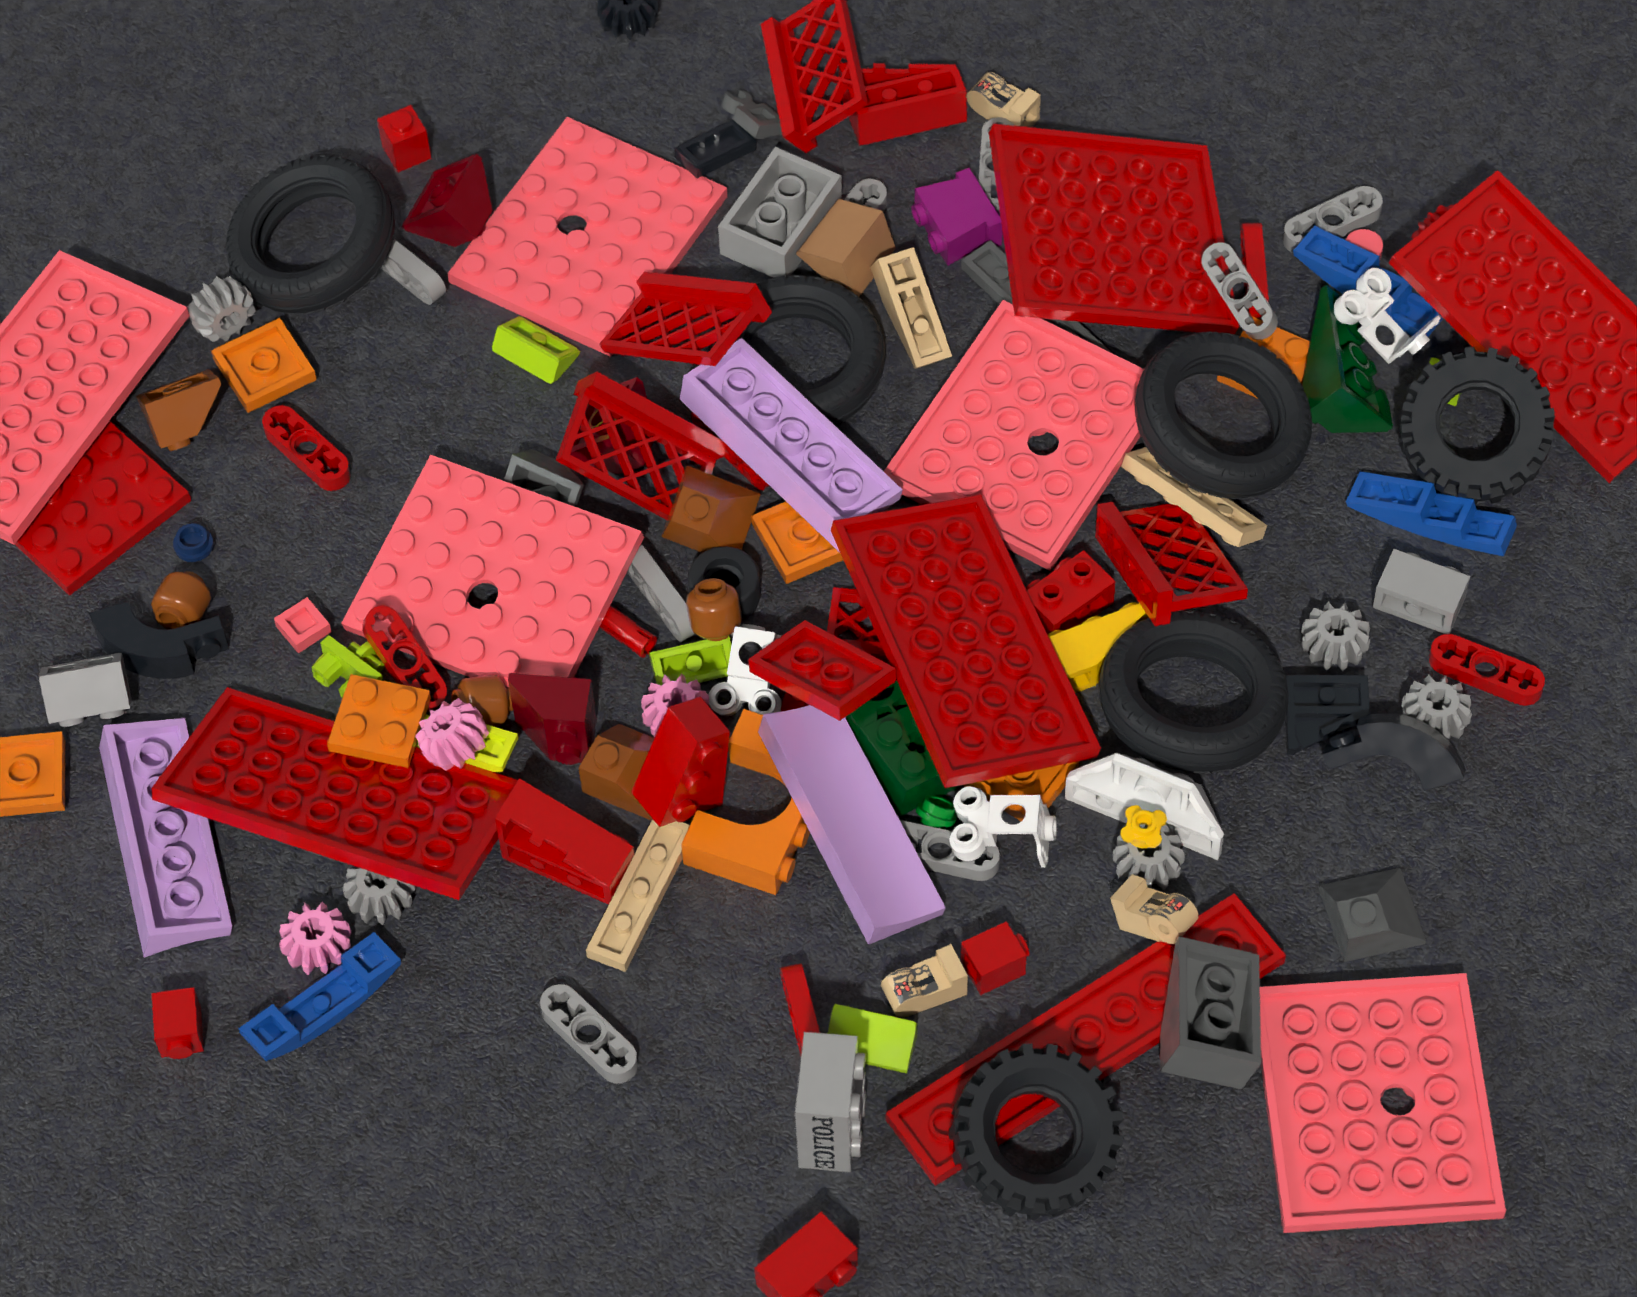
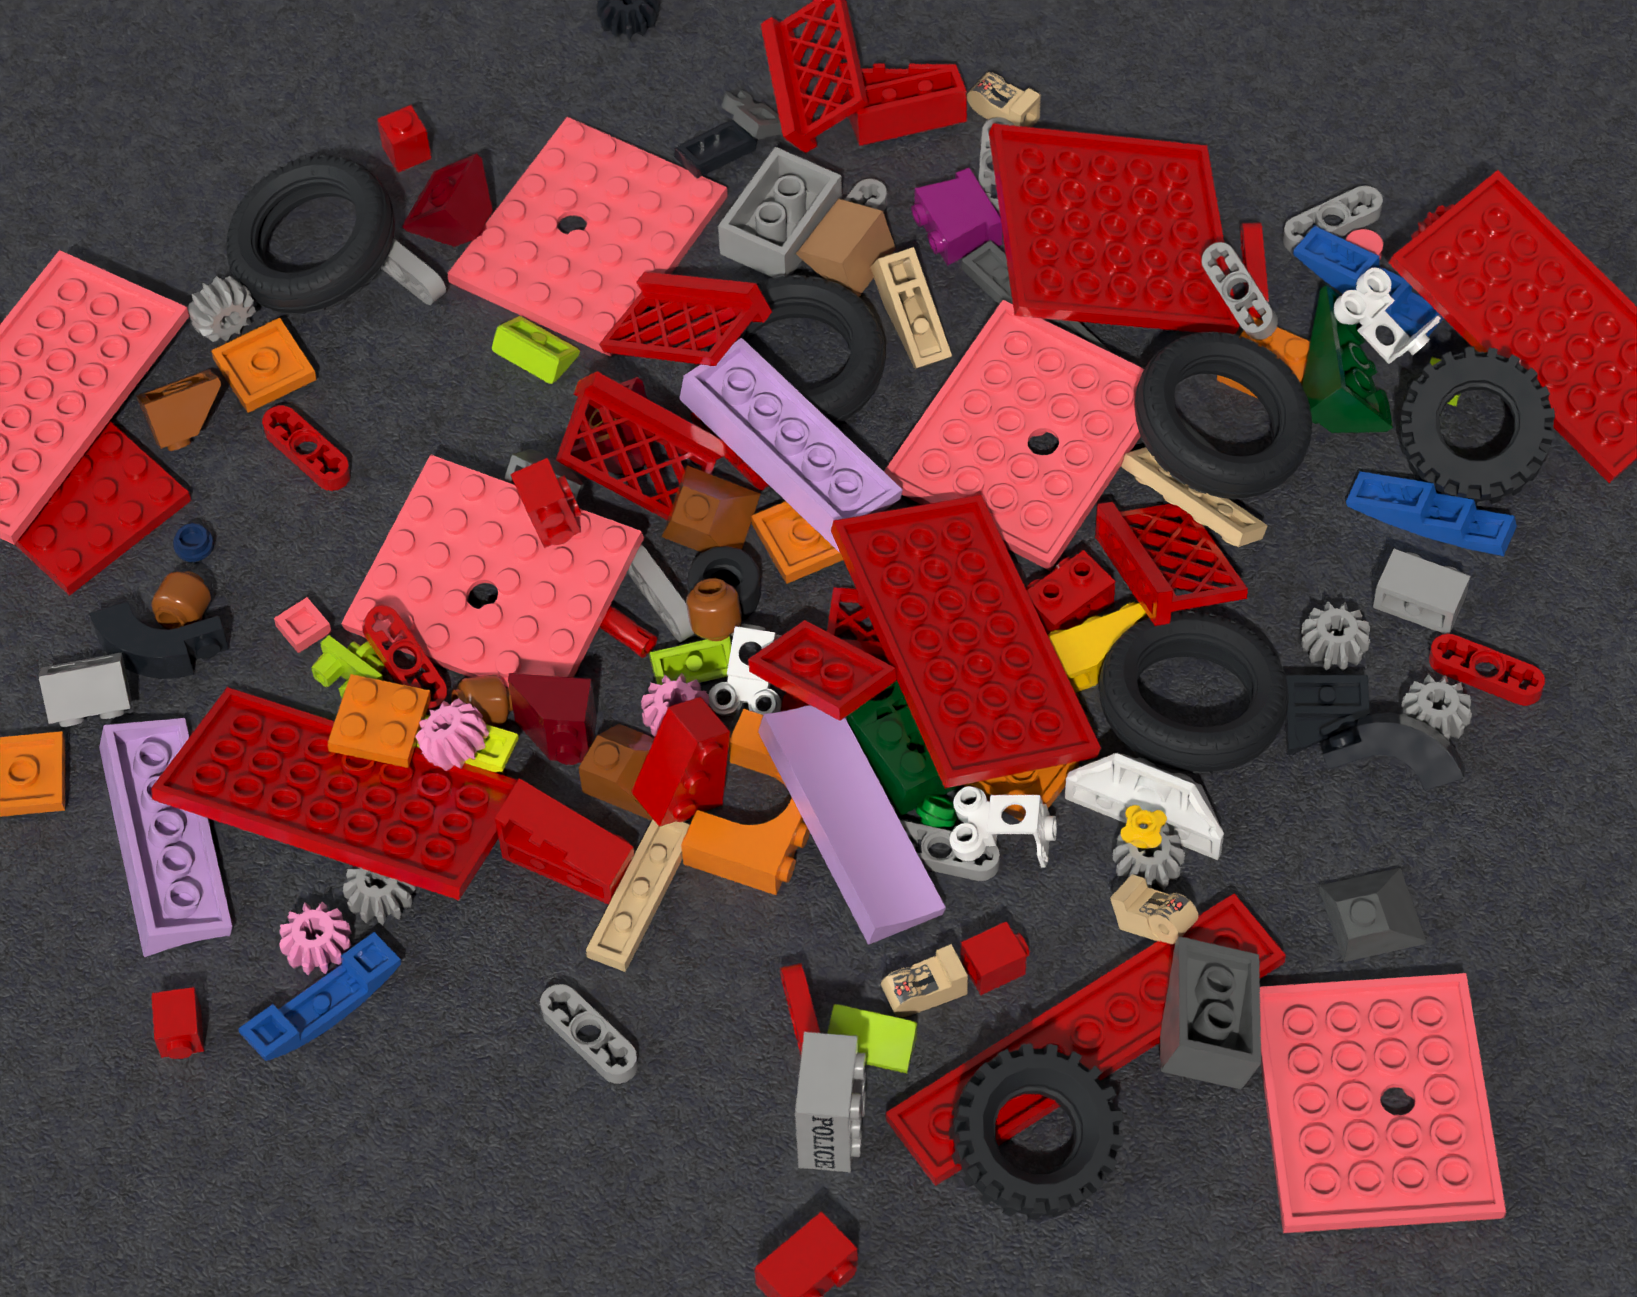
none -> red brick [510,458,582,548]

